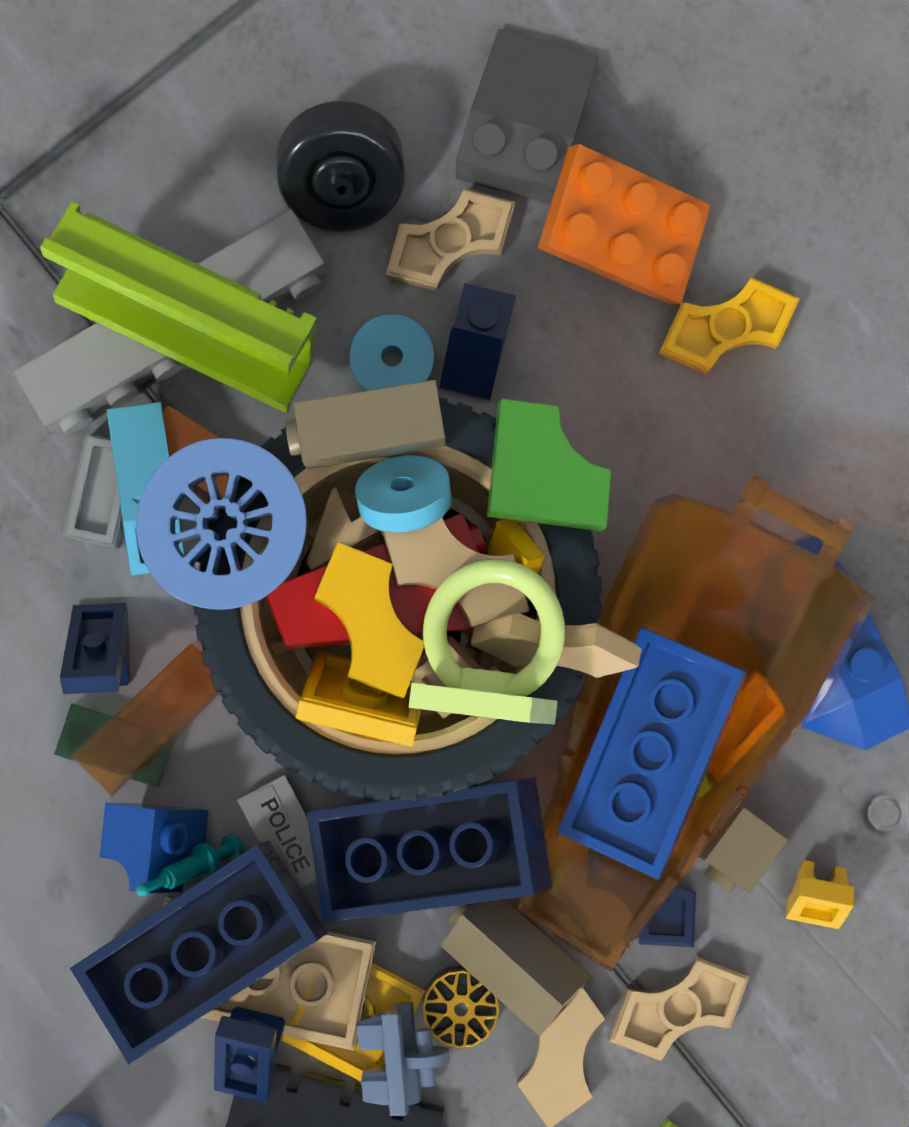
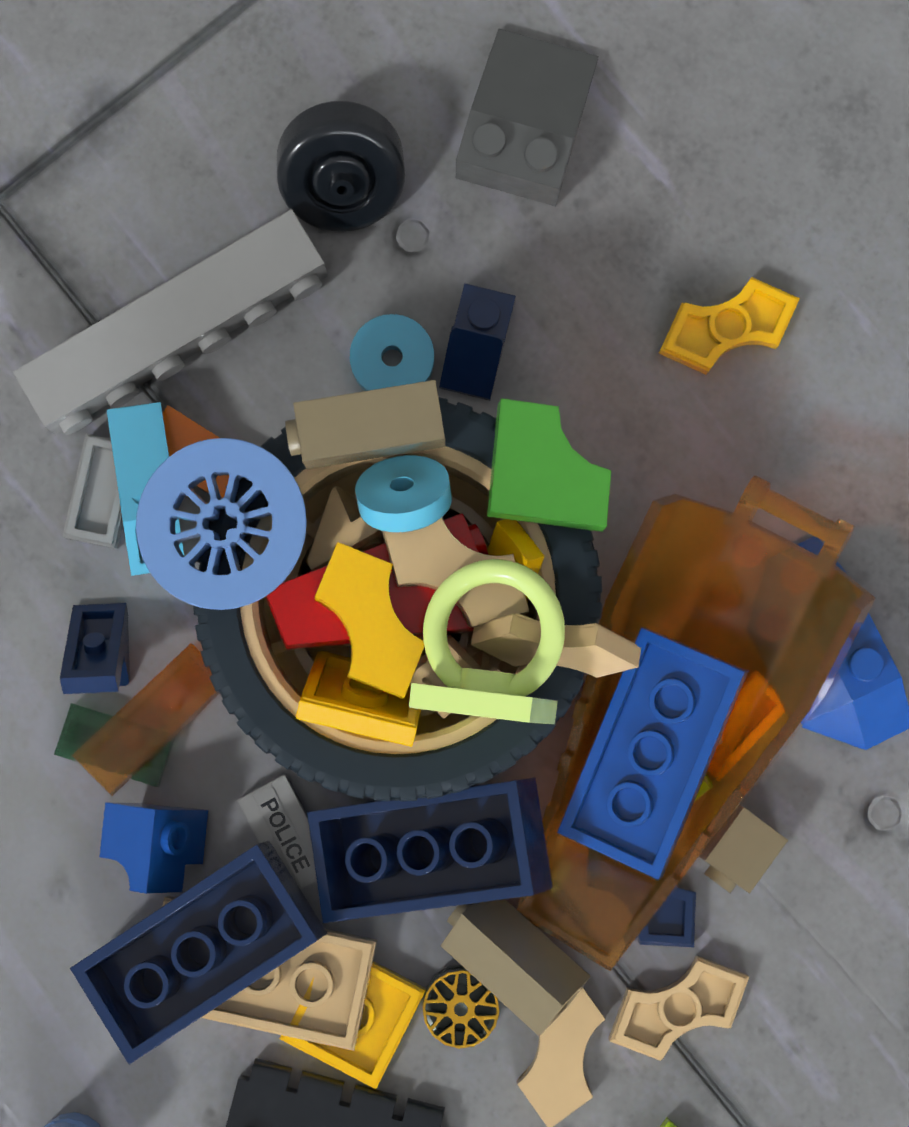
lime piece [40,201,317,414] -> none
teal piece [136,834,244,897] -> none
dark blue slope [214,1007,285,1103] -> none
sand blue hips [356,1002,450,1116] -> none
tan tile [386,188,515,292] -> none
orange plate [538,144,711,306] -> none
yellow tile [786,860,855,929] -> none

